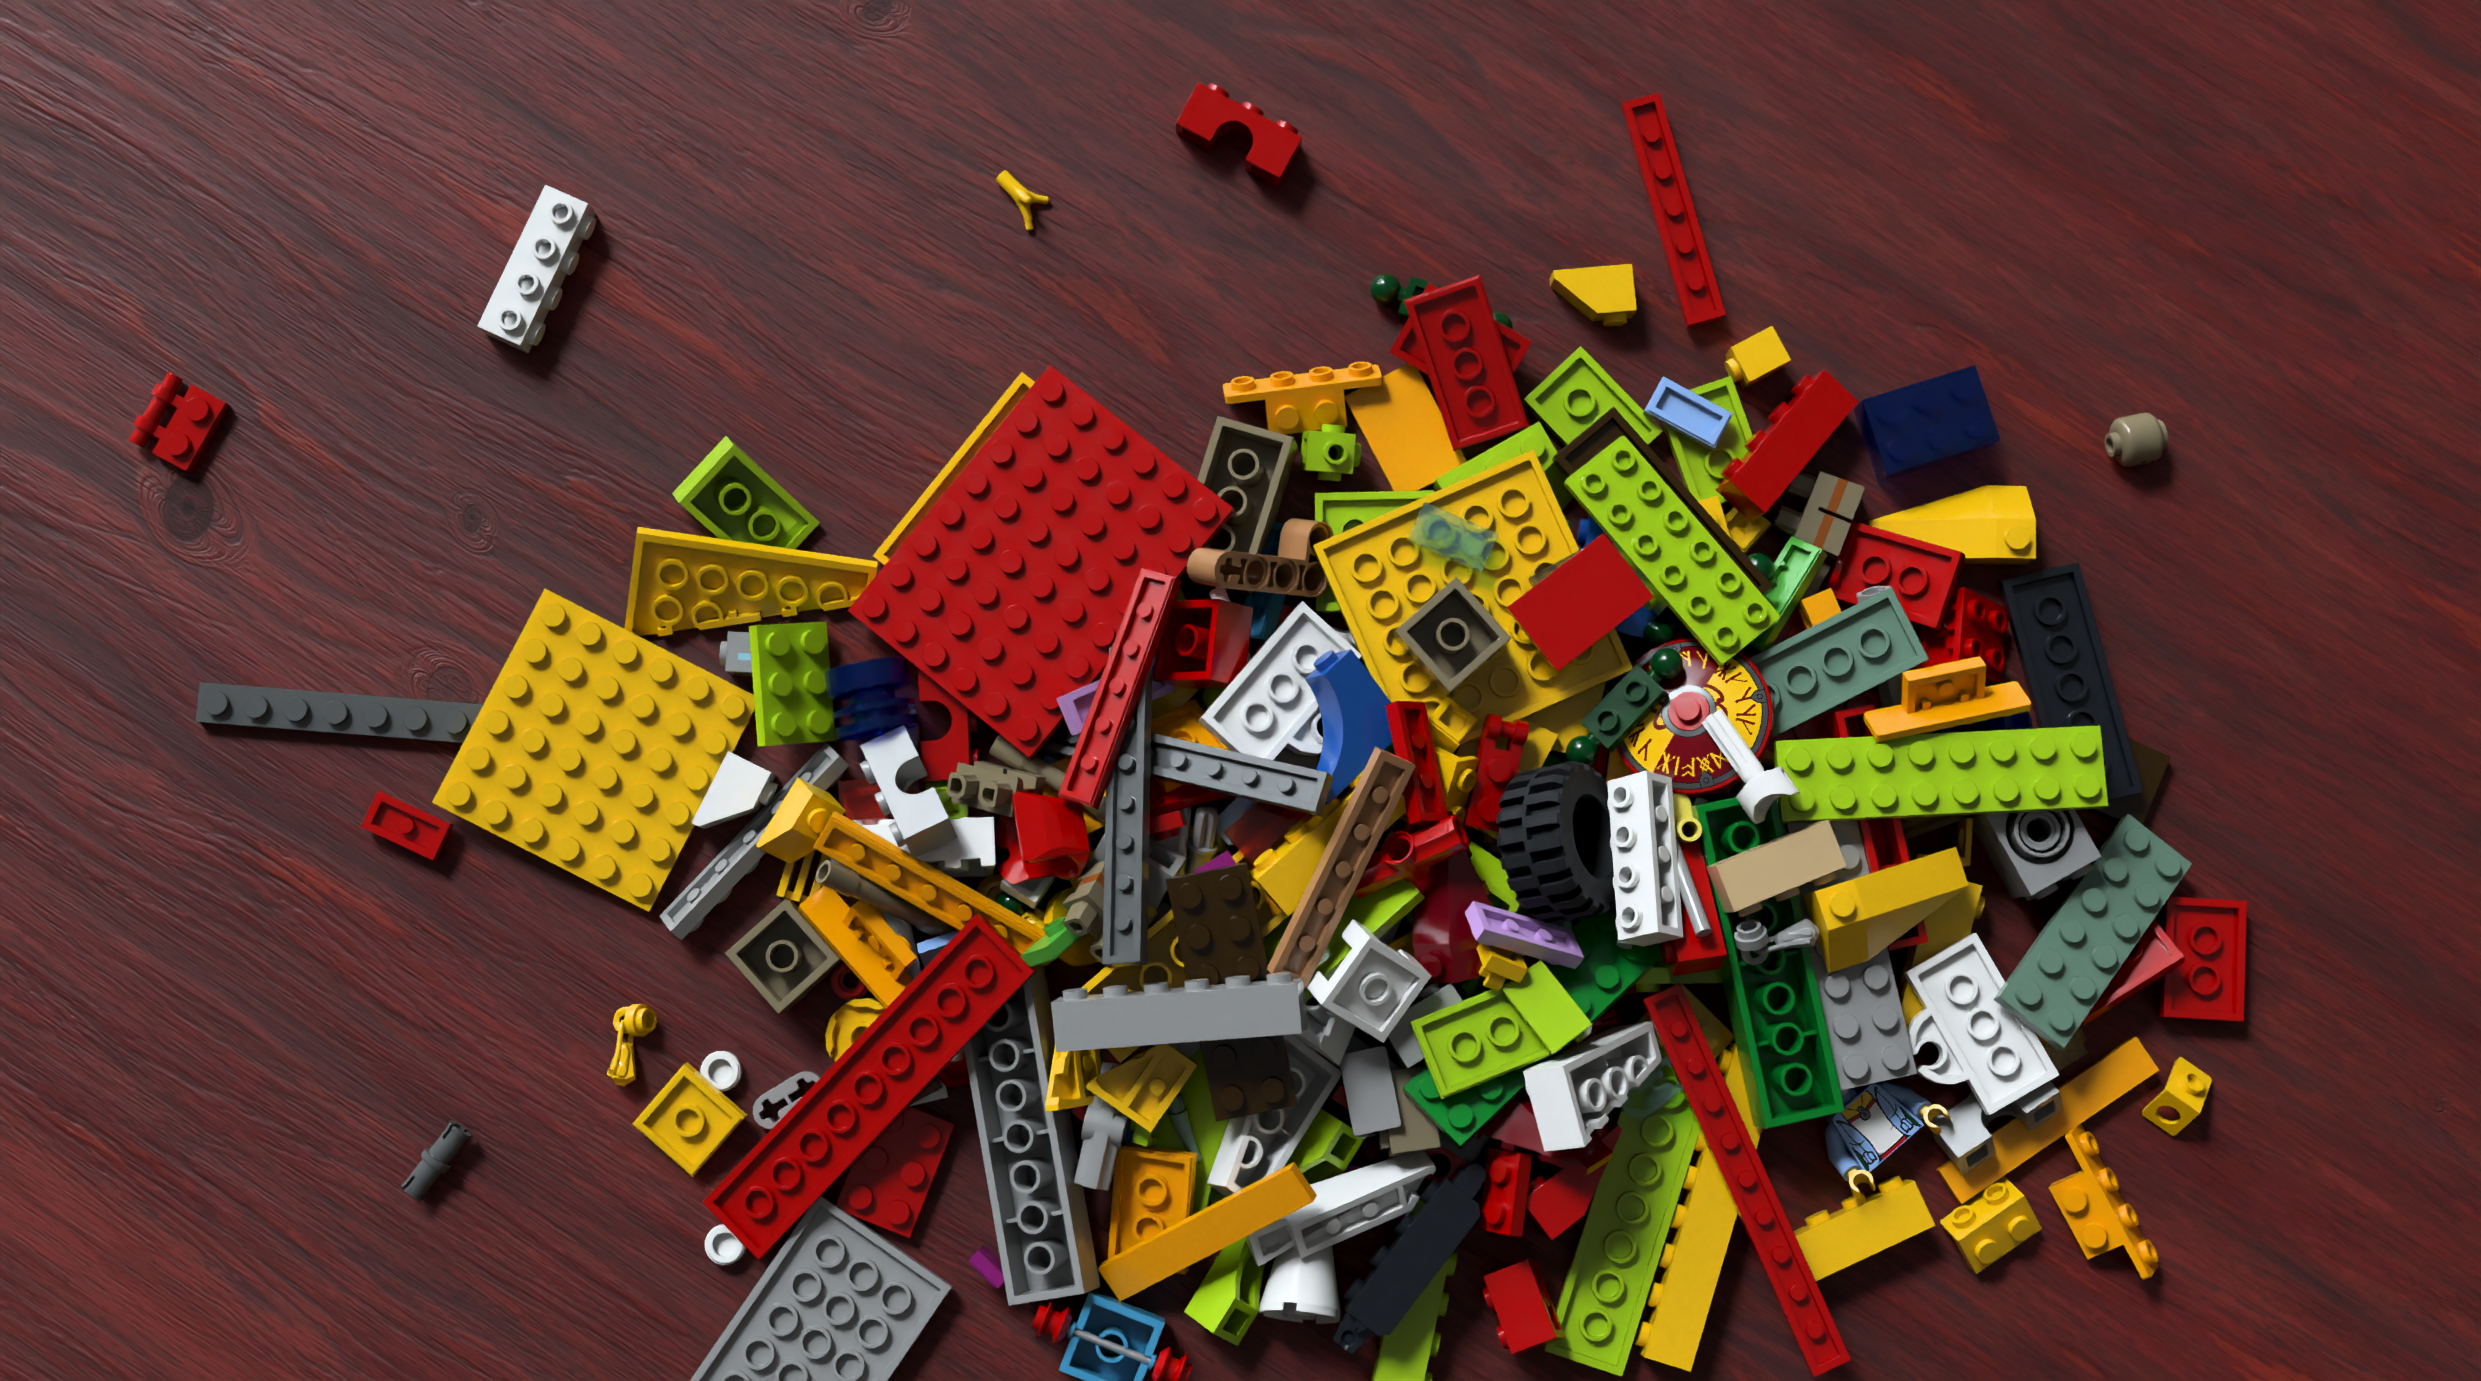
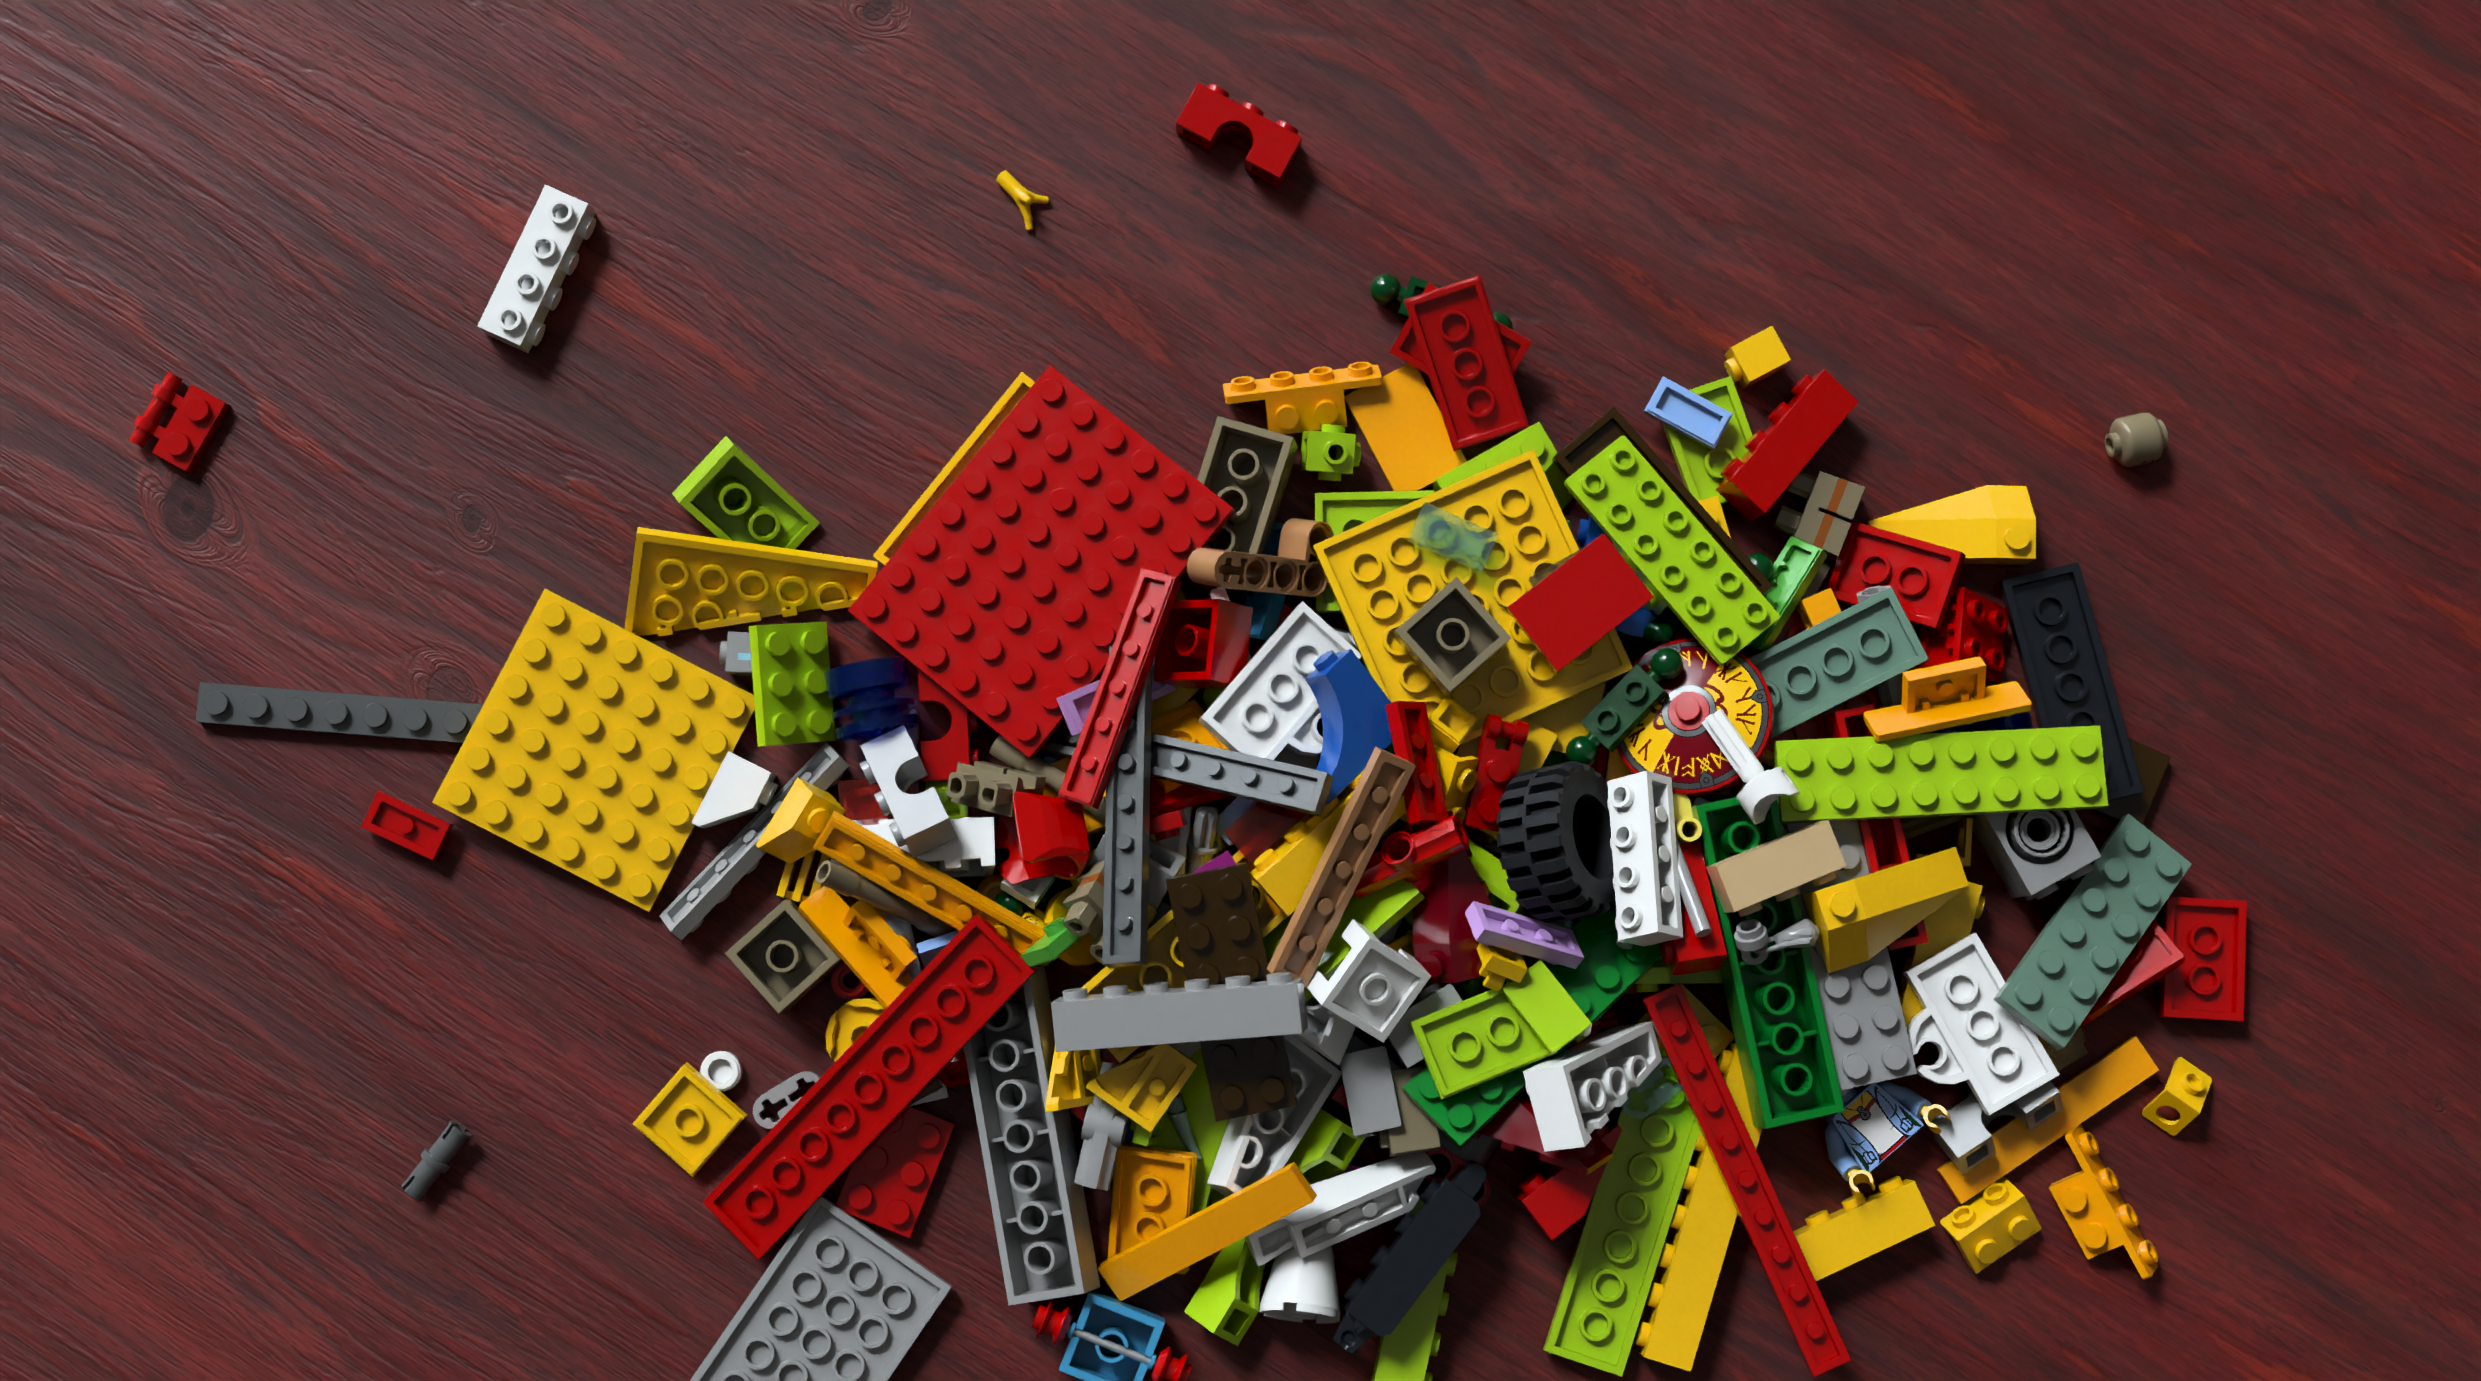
yellow piece [607,1004,657,1086] -> none
white tile [705,1224,746,1265] -> none
magenta tile [969,1244,1004,1289] -> none
red bracket [1478,1147,1533,1237] -> none
red brick [1483,1259,1565,1355] -> none
lime plate [1523,346,1663,447] -> none
yellow slope [1549,264,1637,326] -> none
red plate [1620,92,1726,328] -> none
yellow tile [1724,507,1772,555] -> none
clear blue brick [1853,365,2000,483] -> none

